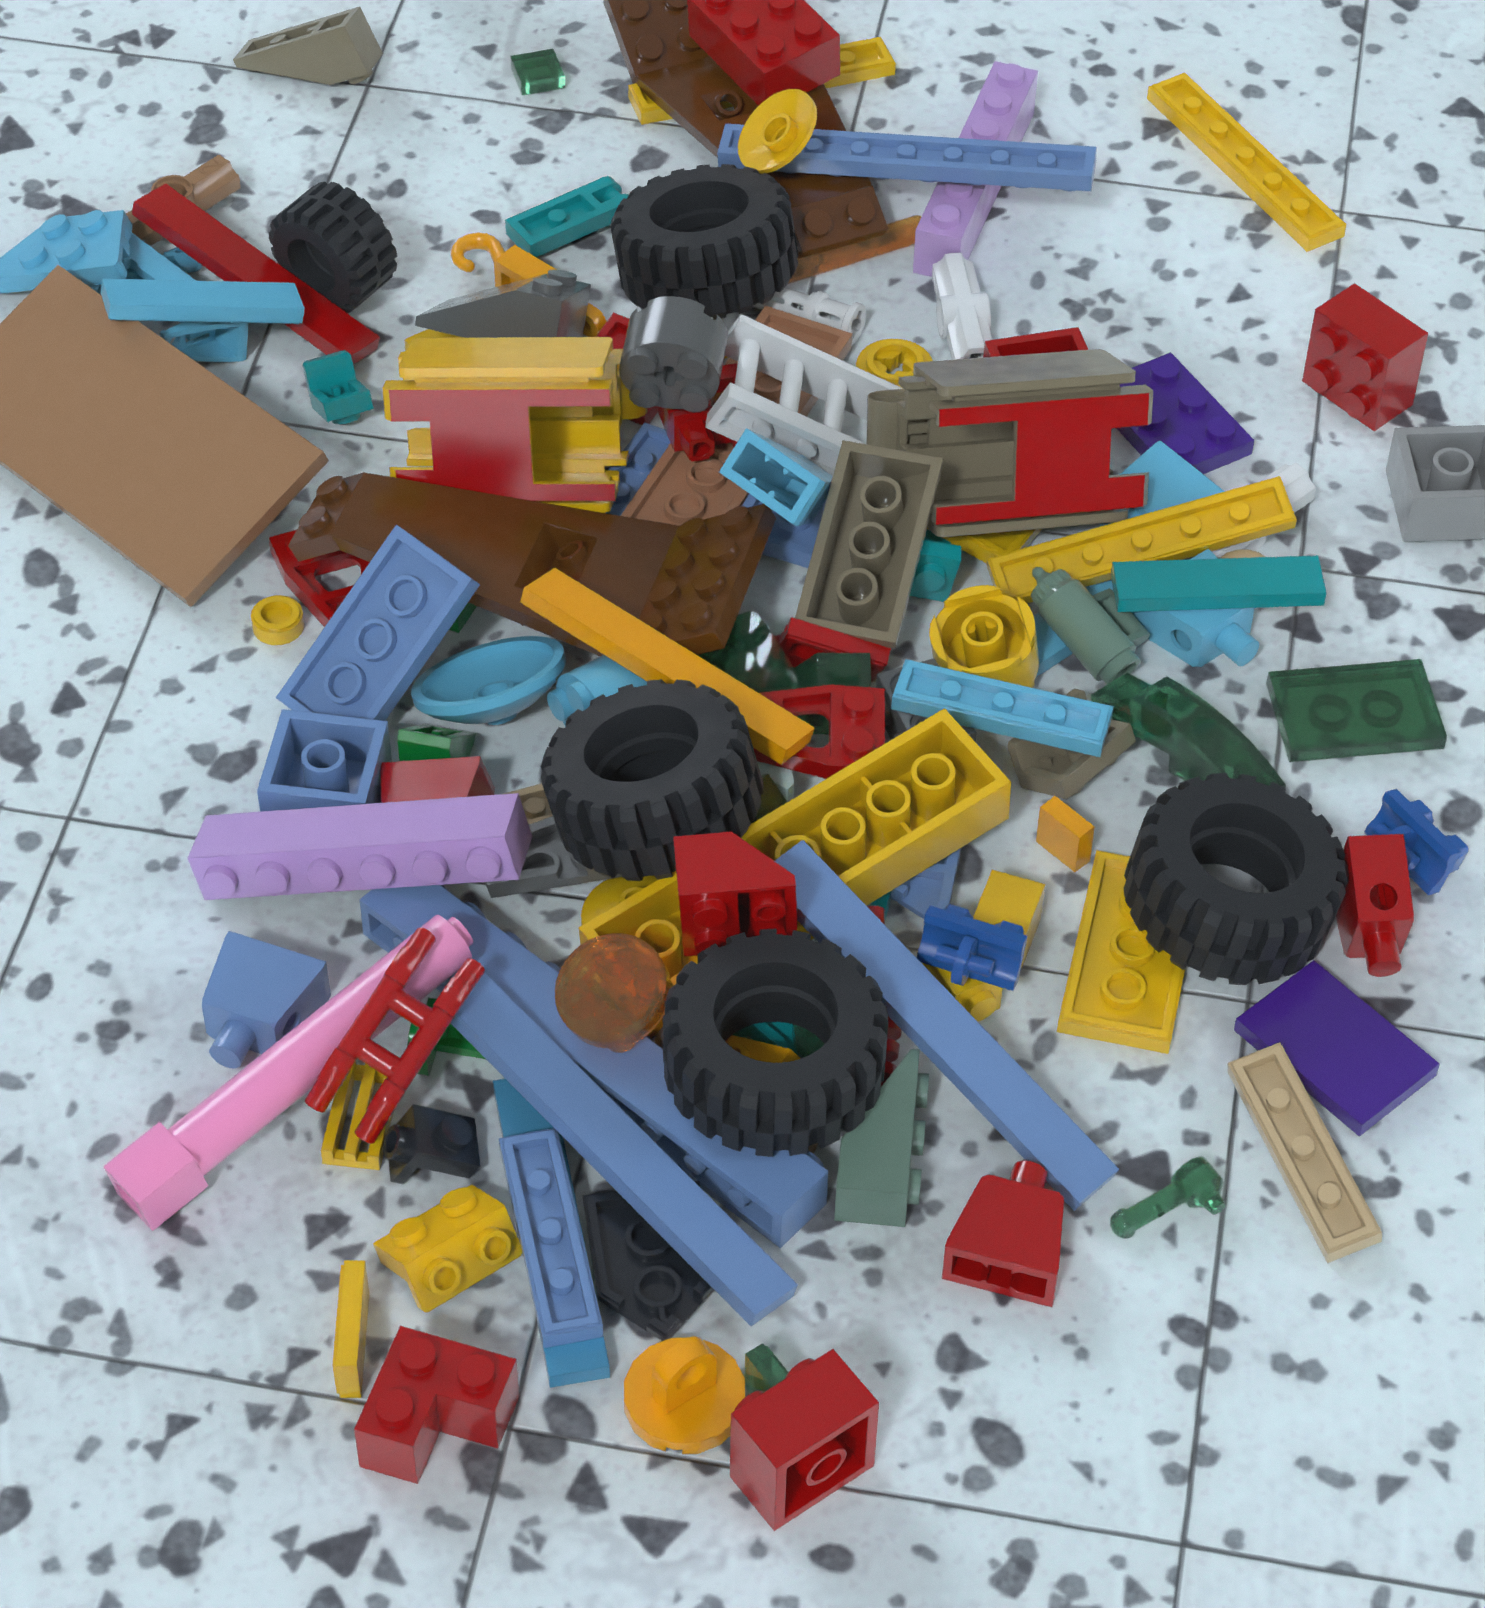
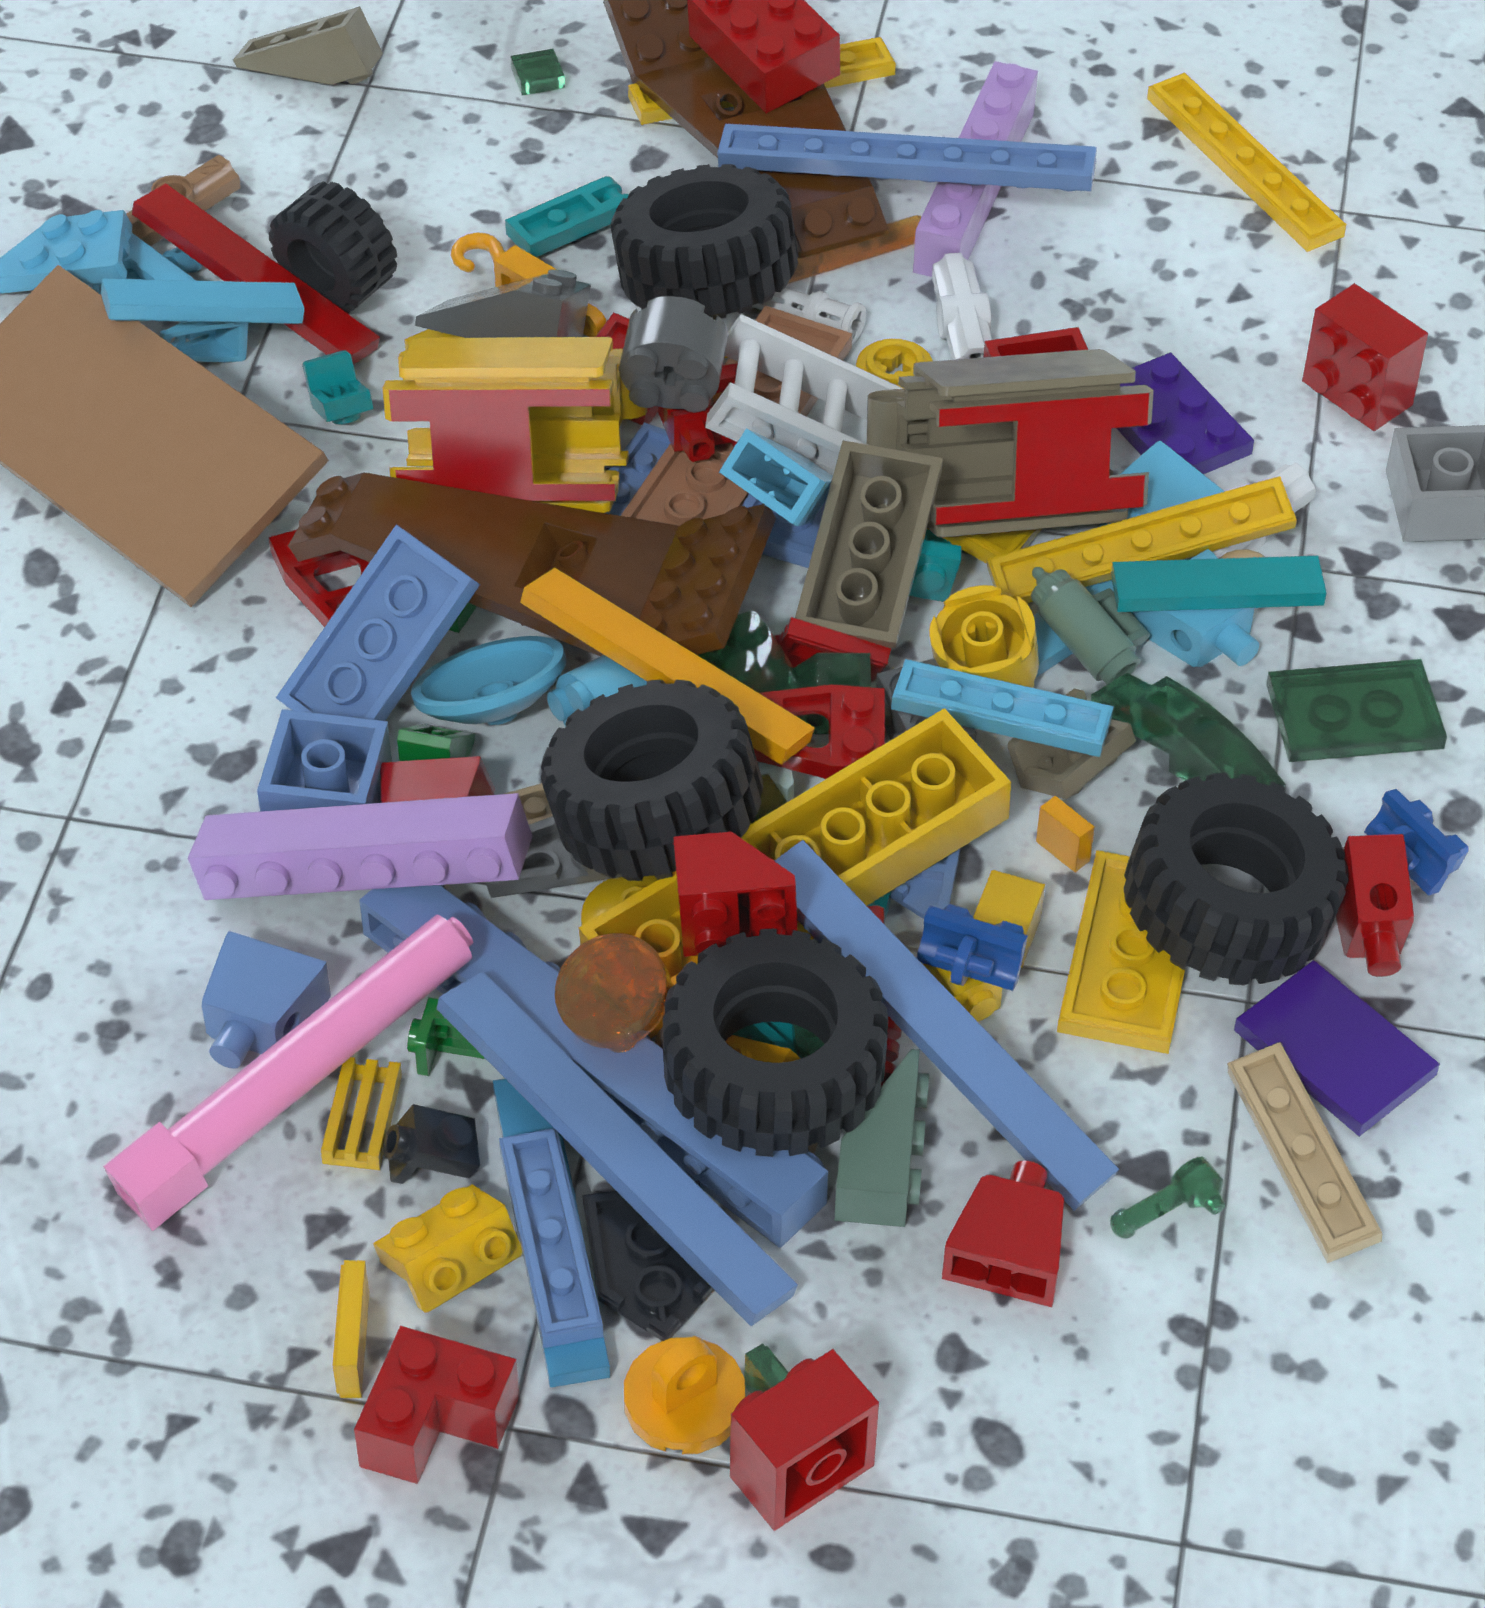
yellow tile [251,595,304,645] -> none
red piece [305,927,485,1144] -> none
yellow dish [738,89,817,174] -> none

